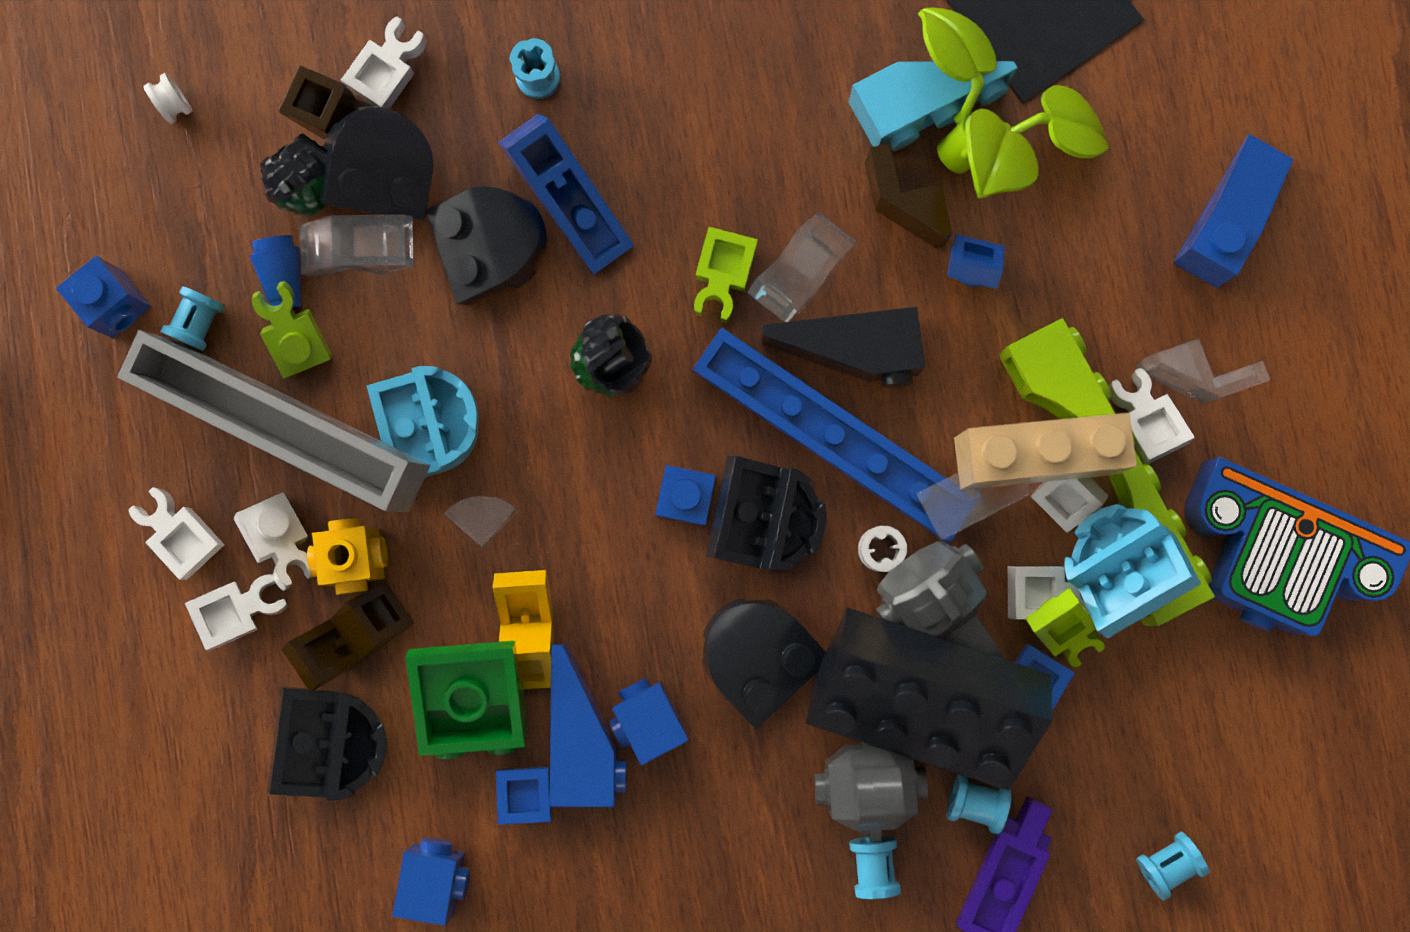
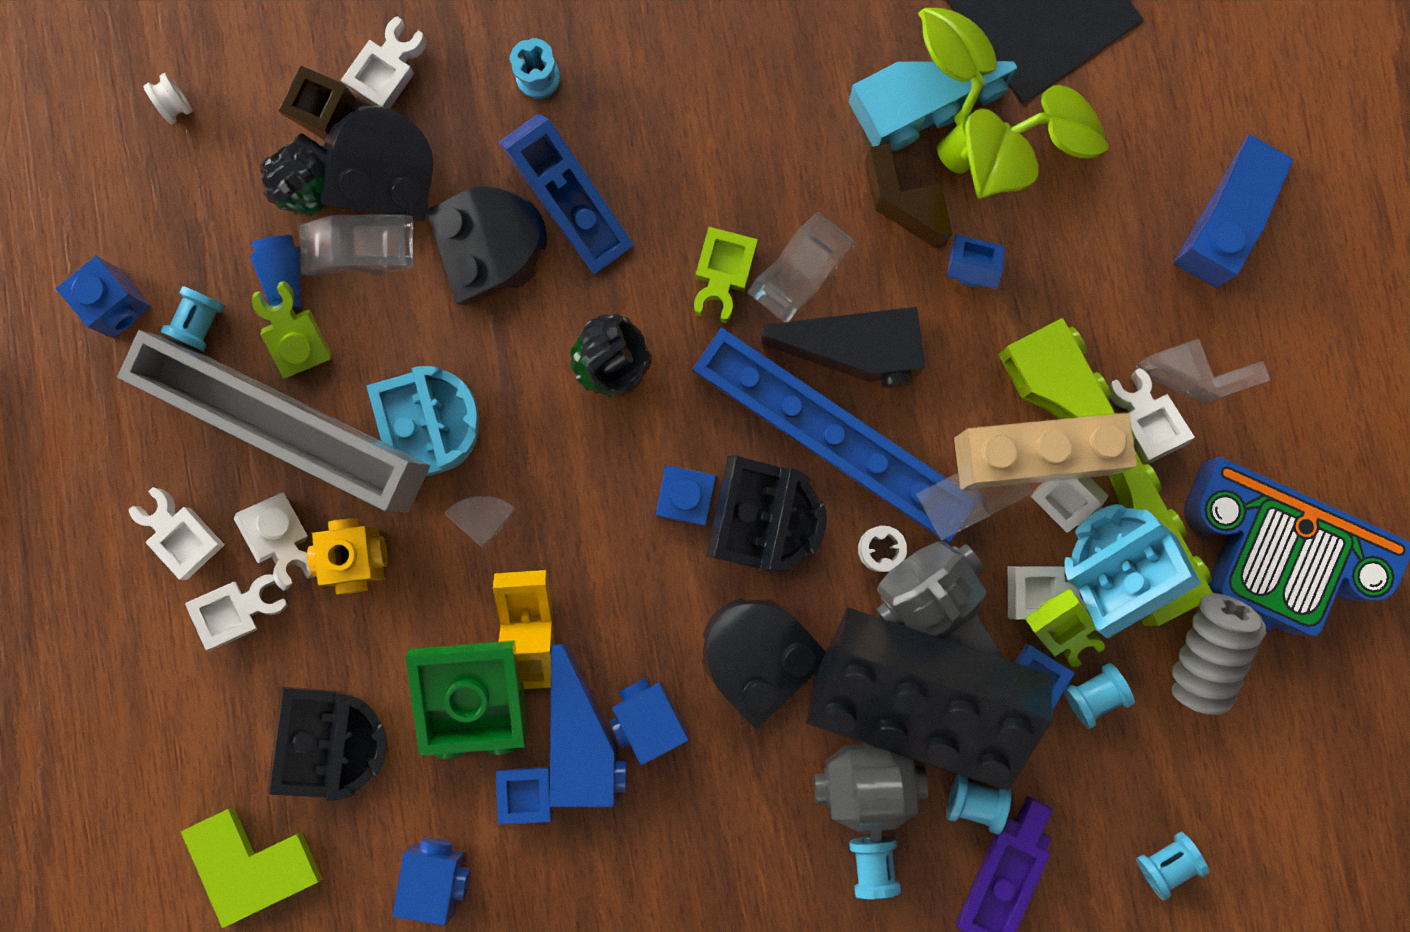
dark brown slope [281,581,414,692] -> none
none -> lime tile [181,807,323,928]
none -> medium azure bush [1064,663,1135,730]
none -> light grey piece [1172,593,1266,715]

